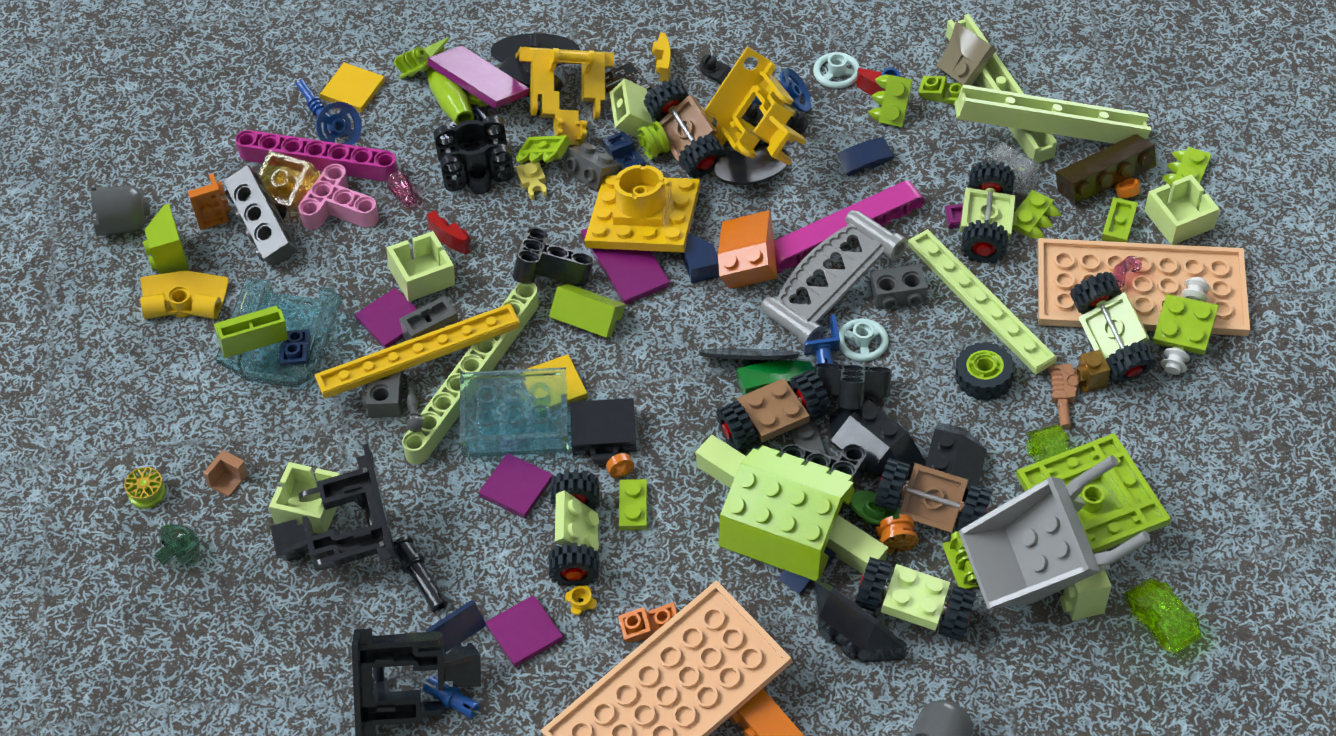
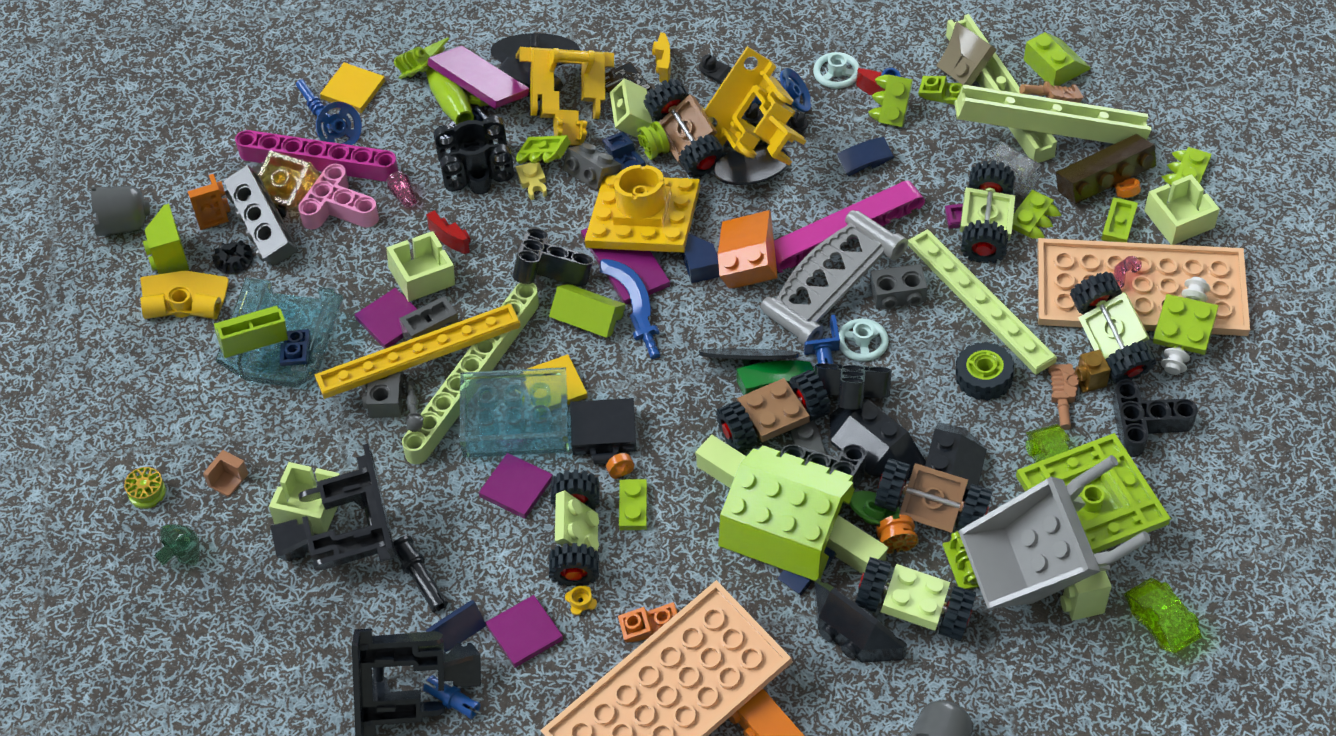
none -> black gear [212,240,253,274]
none -> blue sword [600,259,660,359]
none -> nougat piece [1019,81,1083,103]
none -> lime slope [1024,32,1091,86]
none -> black beam [1112,379,1198,457]

